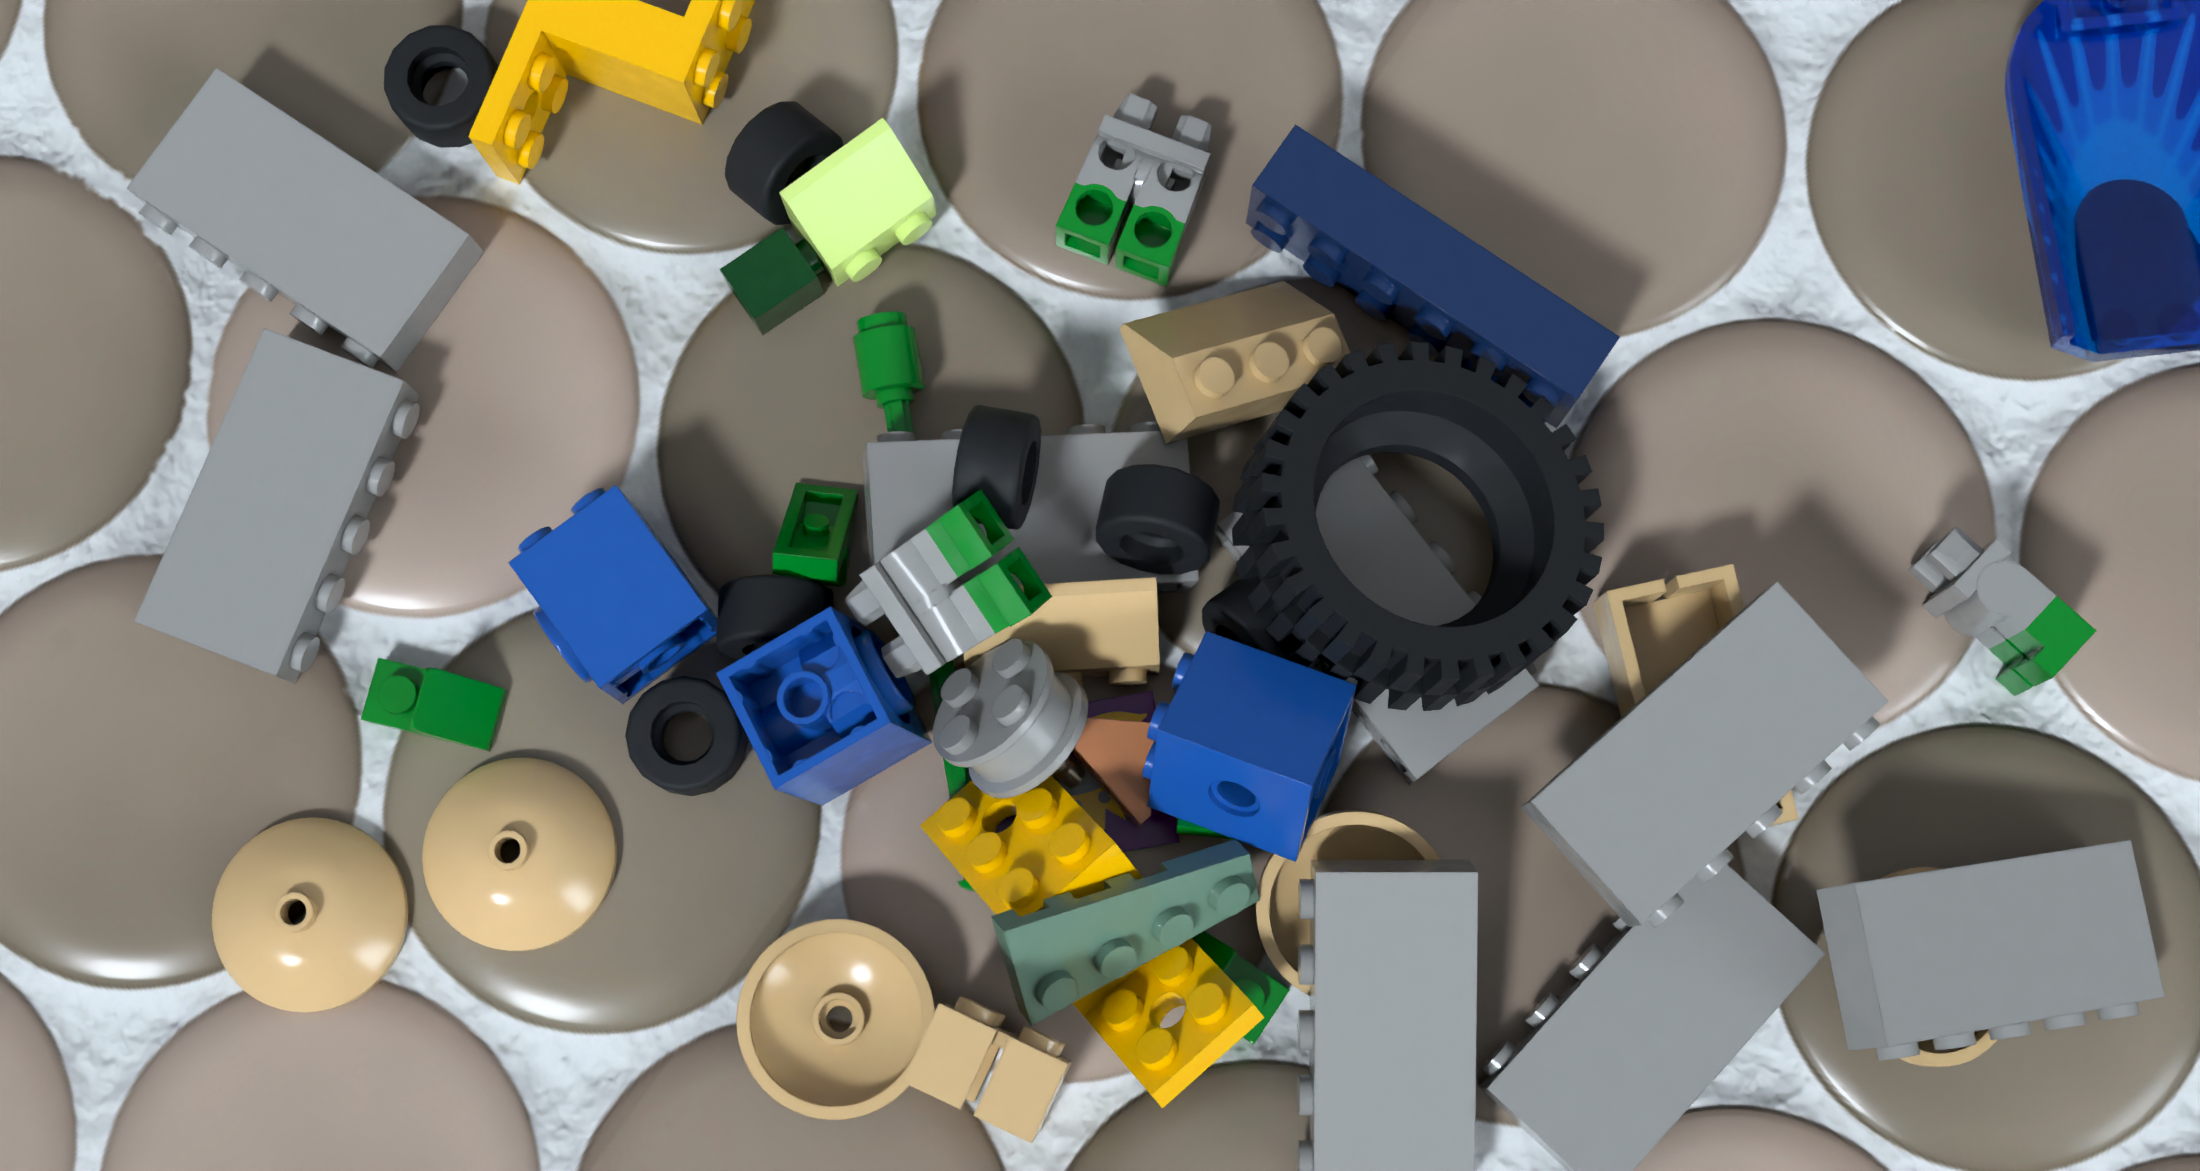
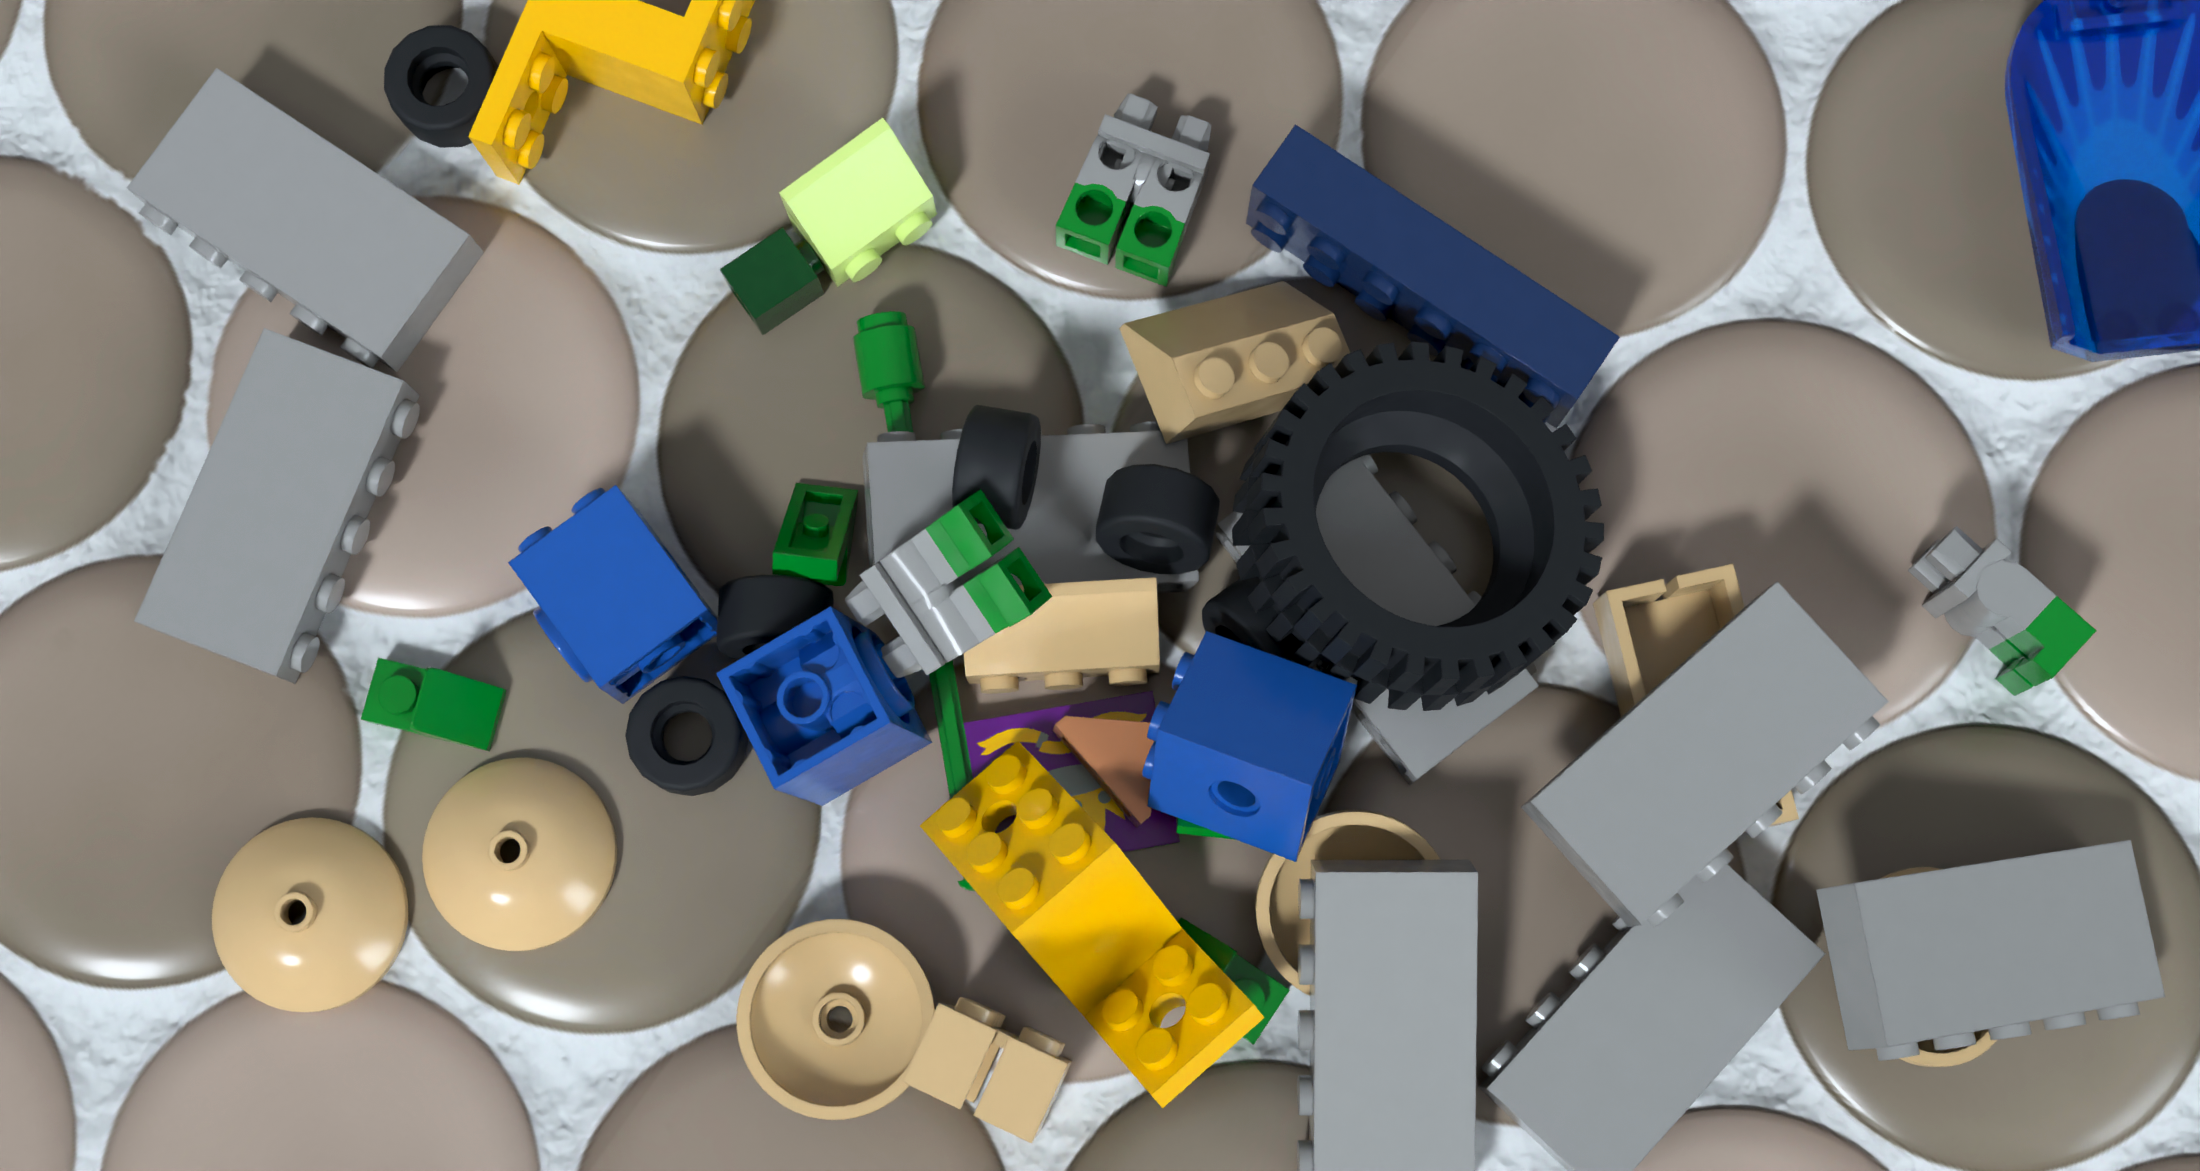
black tyre [725,101,844,225] -> none
light grey wheel [933,638,1088,799] -> none
sand green wing [991,839,1260,1026] -> none

